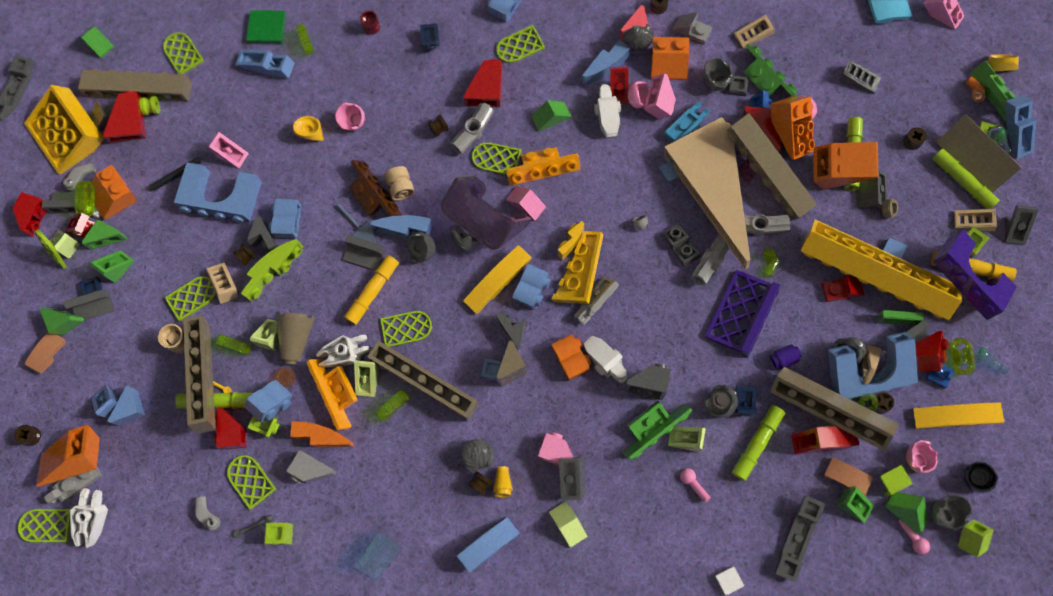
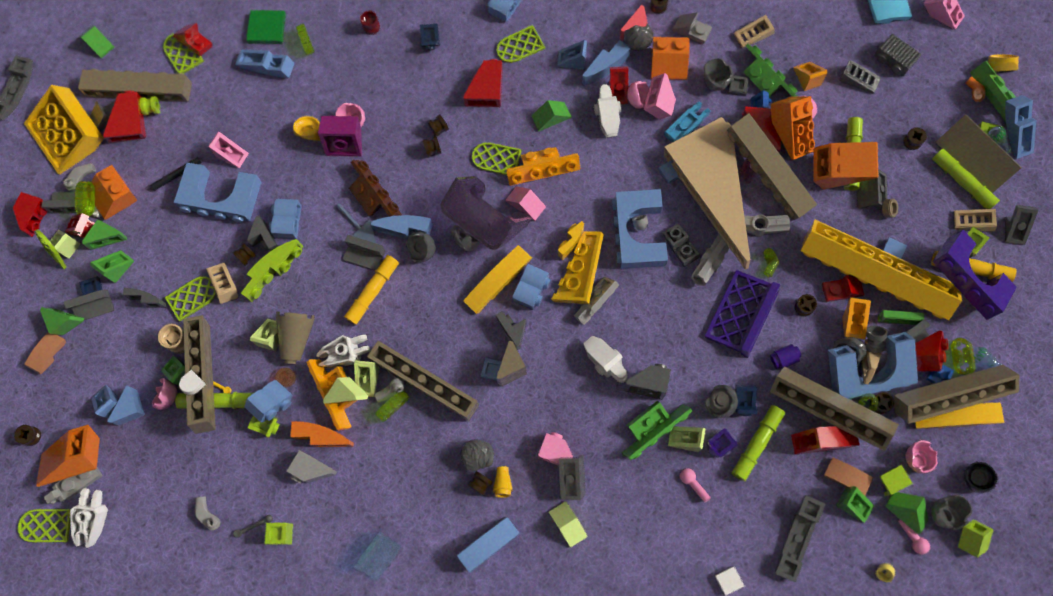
red slope [214,407,246,450] -> none
clear neon green beam [215,334,252,356] -> none
lime window [227,455,277,510] -> none
lime window [380,311,432,347] -> none
tan wheel [384,166,415,201] -> none
light grey piece [450,103,494,154] -> none
orange brick [551,334,592,381] -> none
none -> dark grey slope [123,288,167,308]
none -> bright pink hair [152,378,177,410]
none -> bright green slope [161,355,185,386]
none -> red slope [173,23,212,56]
none -> white tile [179,370,206,395]
none -> magenta slope [318,116,362,157]
none -> yellowish green slope [323,377,368,404]
none -> light grey arm [374,378,404,402]
none -> dark brown wheel [423,136,442,157]
none -> medium blue slope [557,40,587,70]
none -> medium blue arch [612,189,668,269]
none -> dark purple plate [707,428,738,458]
none -> light orange slope [793,62,827,91]
none -> dark brown wheel [794,294,817,317]
none -> light orange slope [842,298,871,340]
none -> dark grey wheel [864,326,888,353]
none -> dark grey brick [874,34,921,77]
none -> light yellow hinge [876,563,895,582]
none -> dark tan brick [894,365,1020,424]

